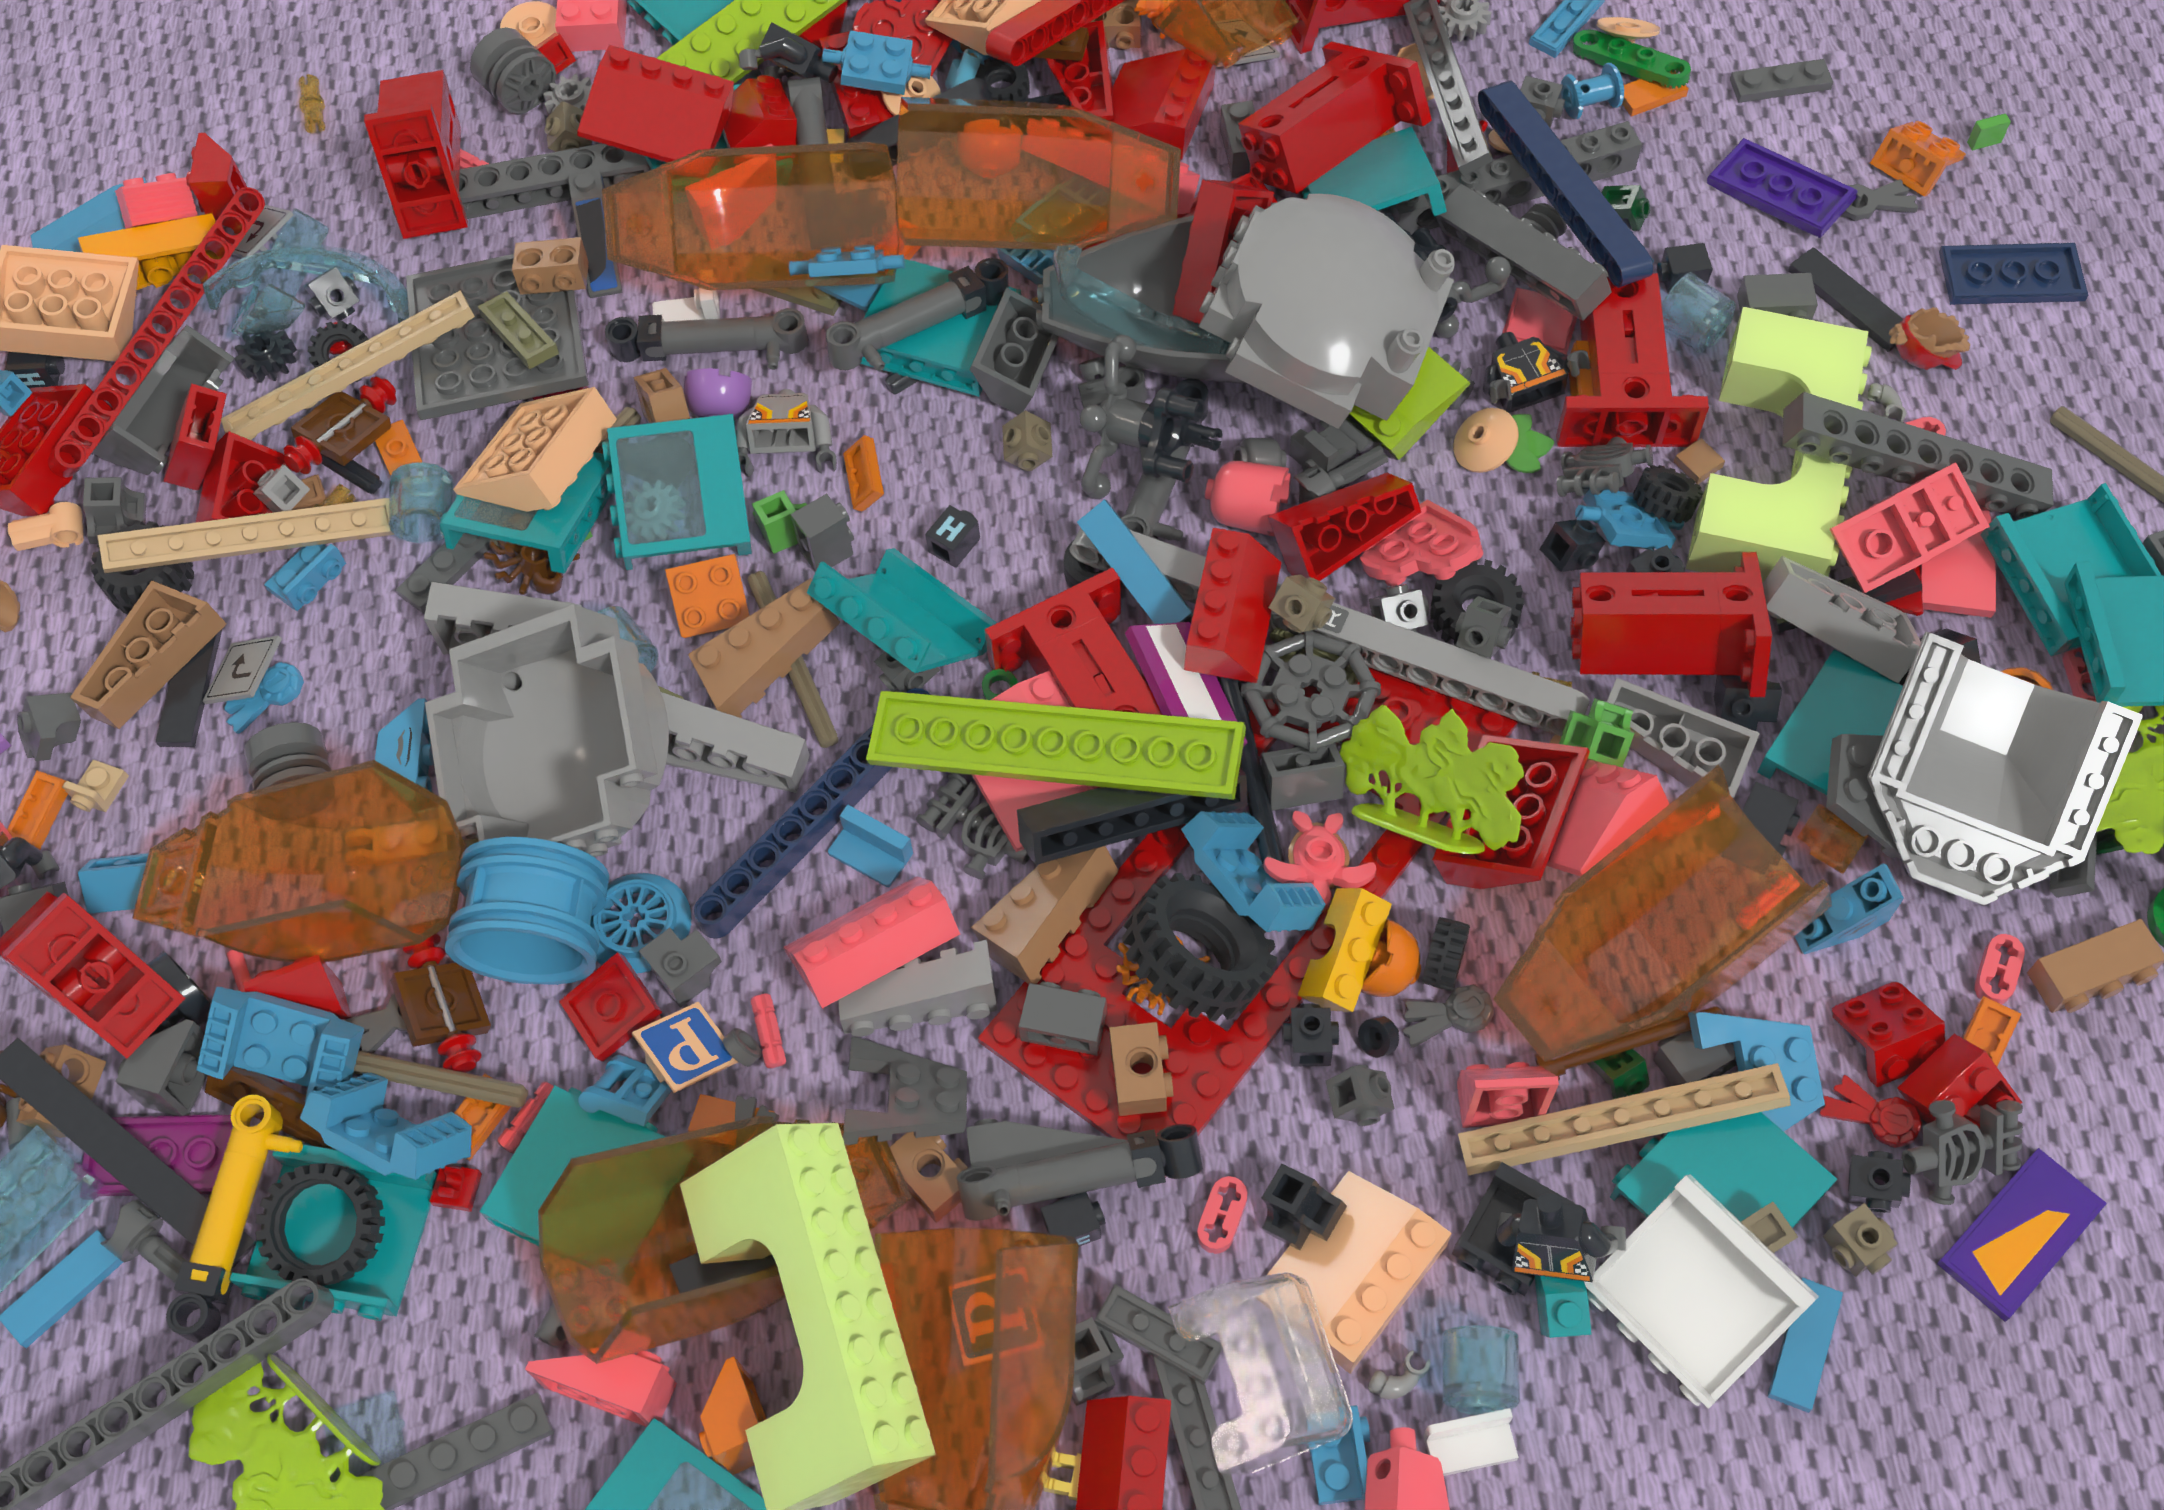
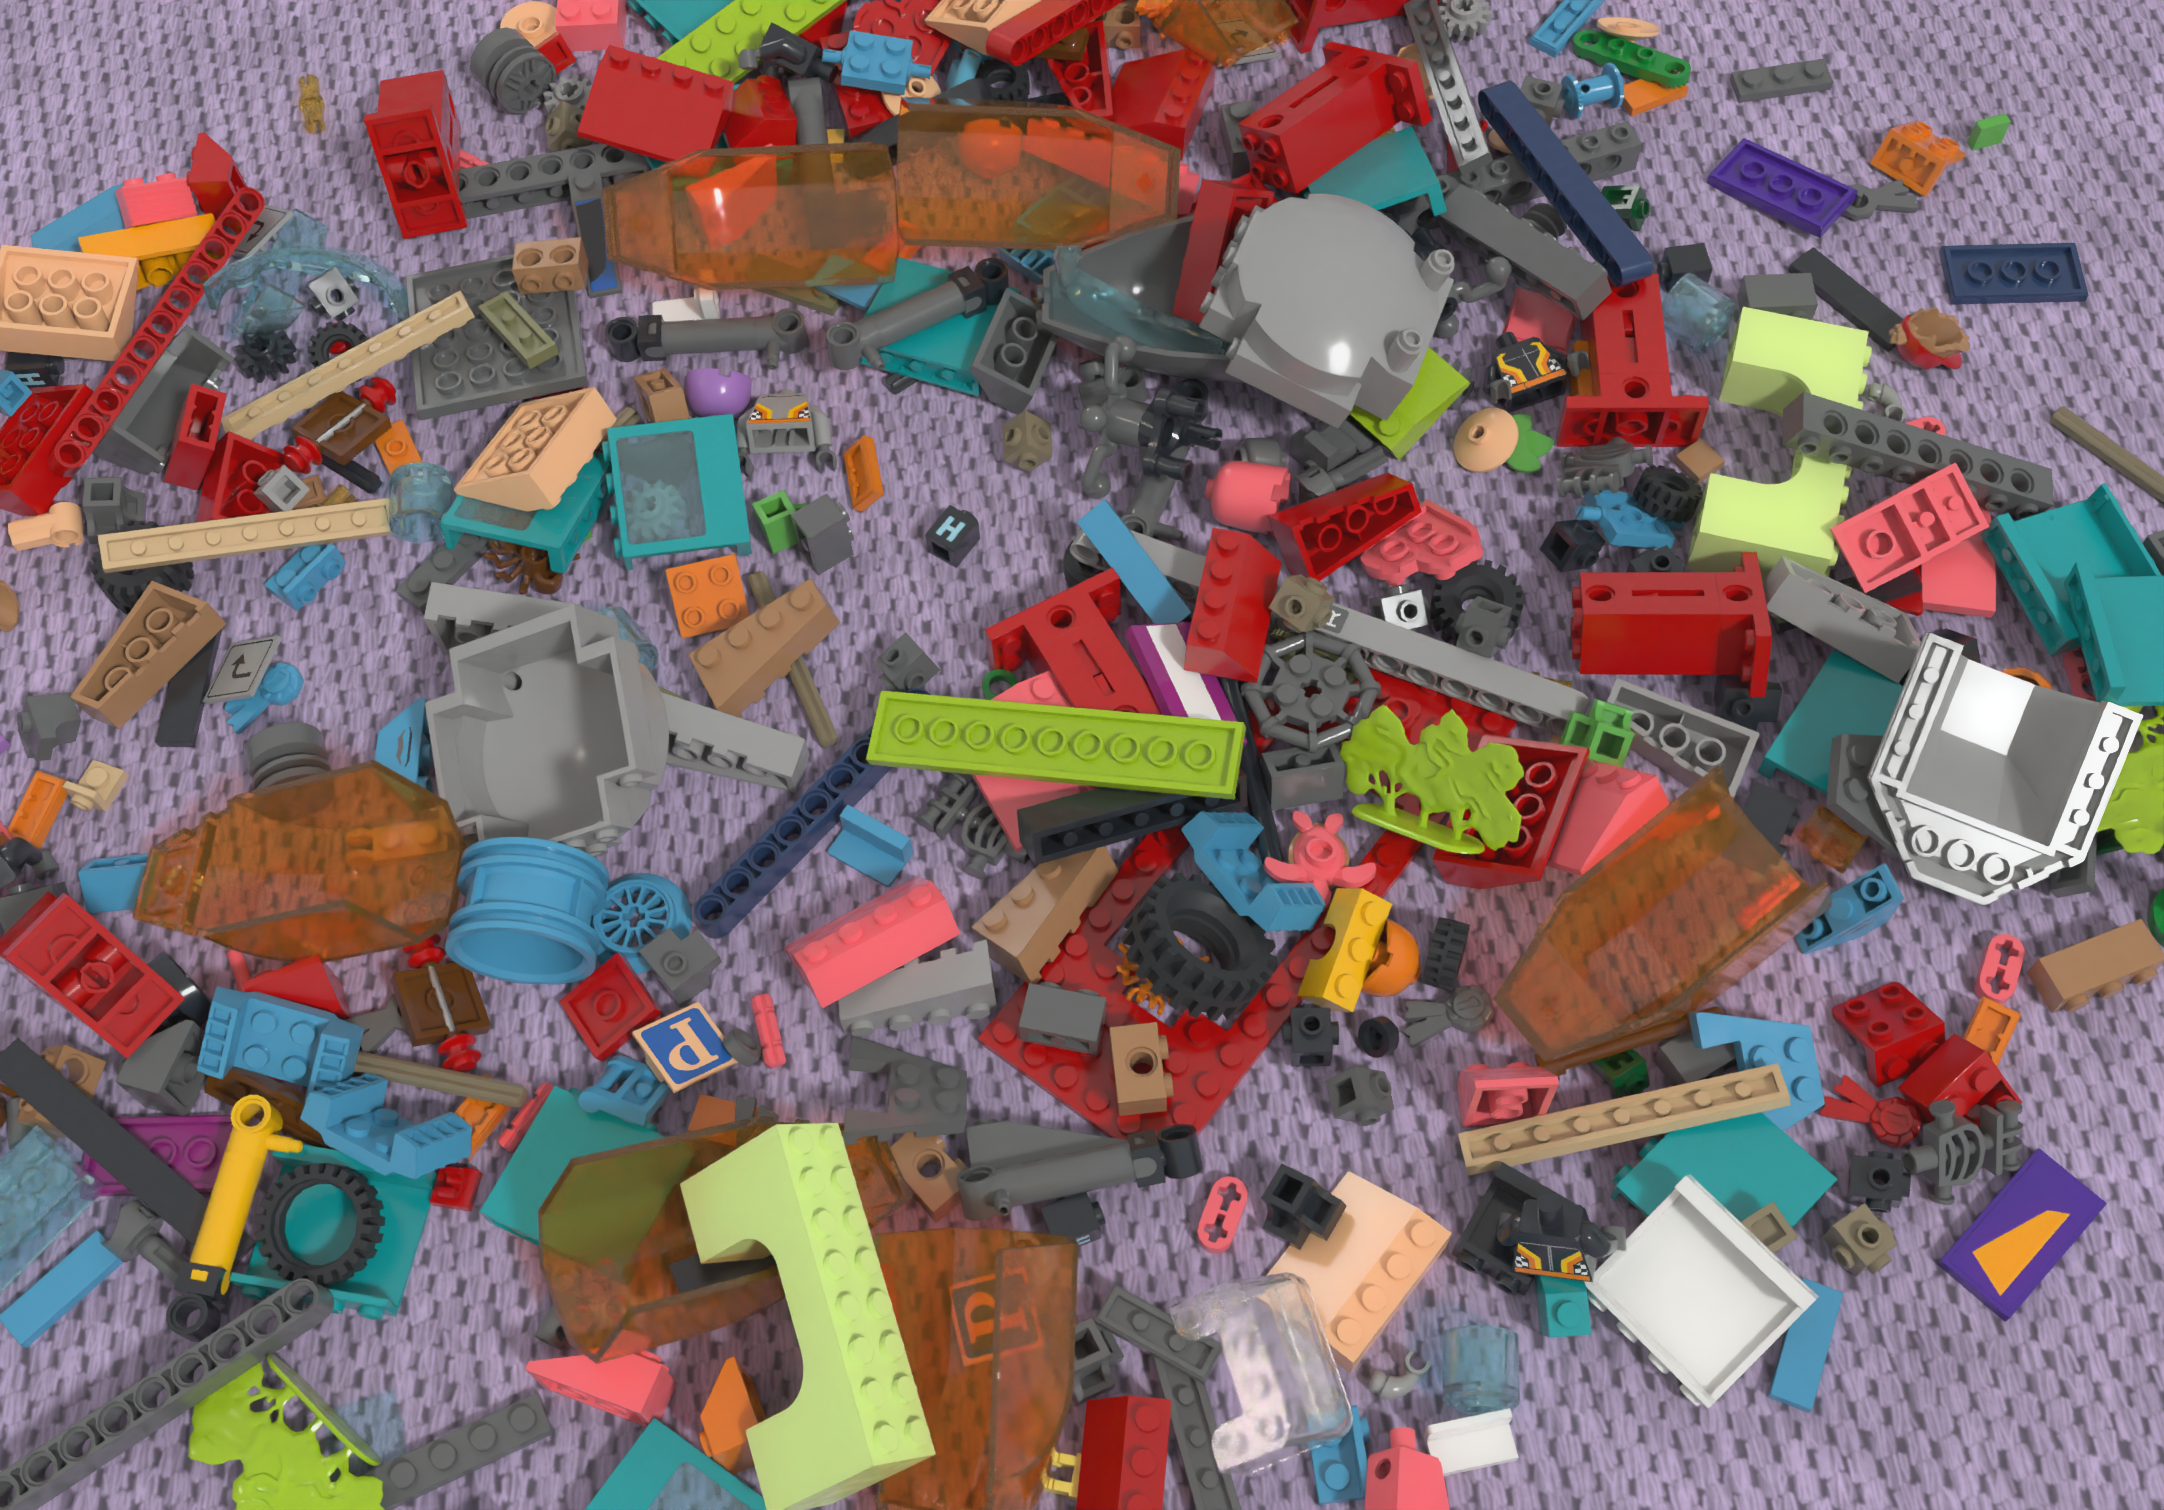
dark azure plate [789,245,905,277] -> none
teal panel [807,548,997,673] -> none

